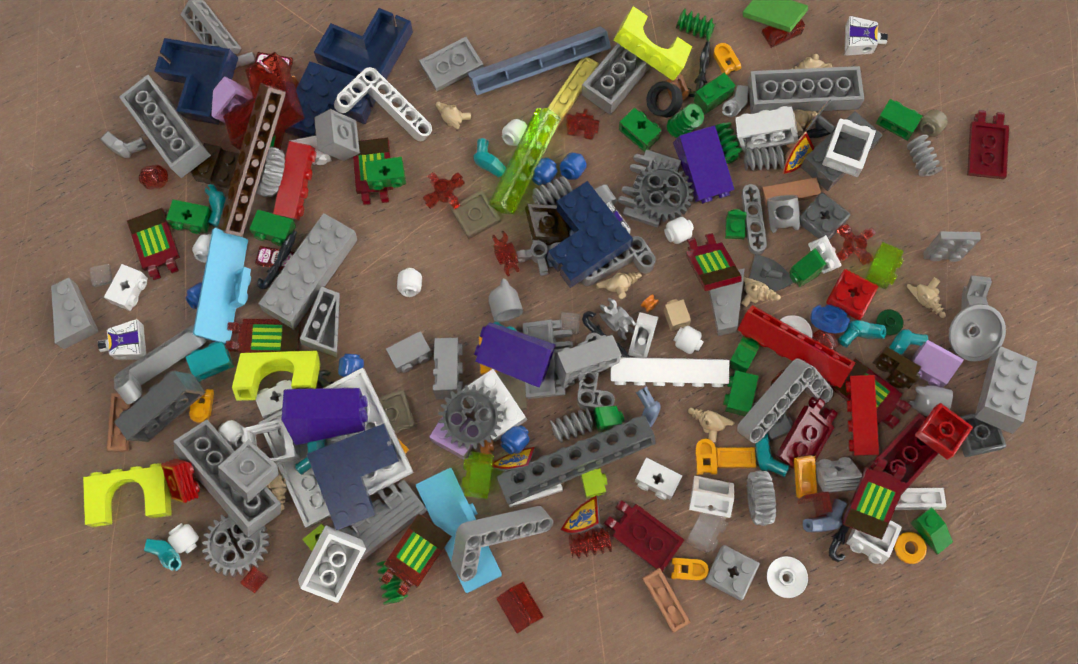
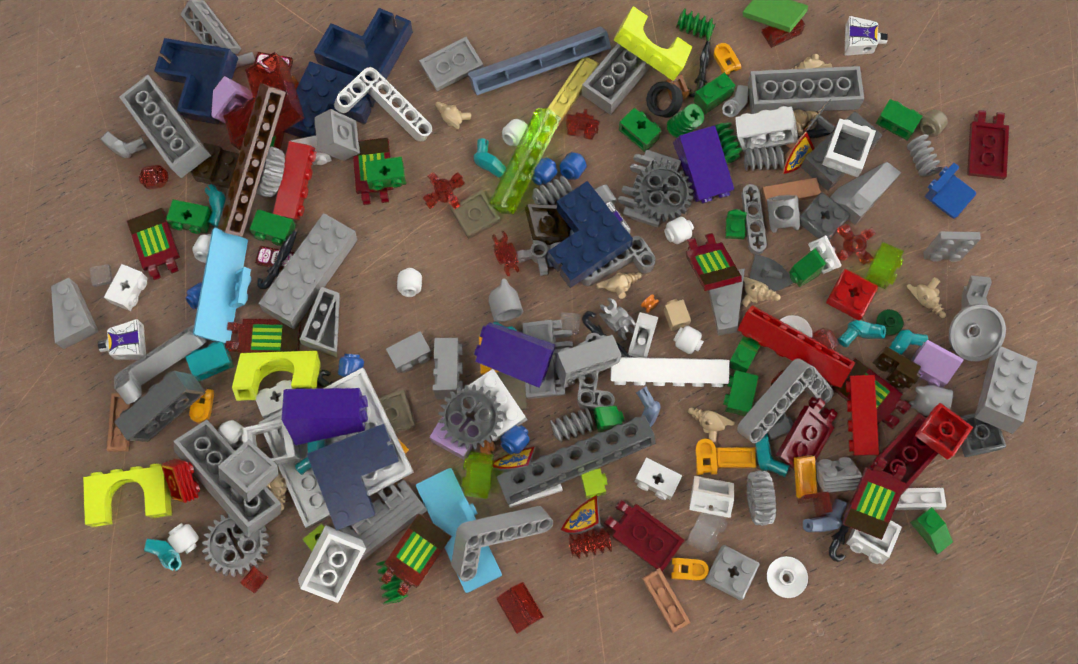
blue tile [810,305,850,333] -> none
light orange piece [894,532,927,564] -> none
none -> light grey wedge [830,162,901,225]
none -> blue bracket [925,163,976,219]

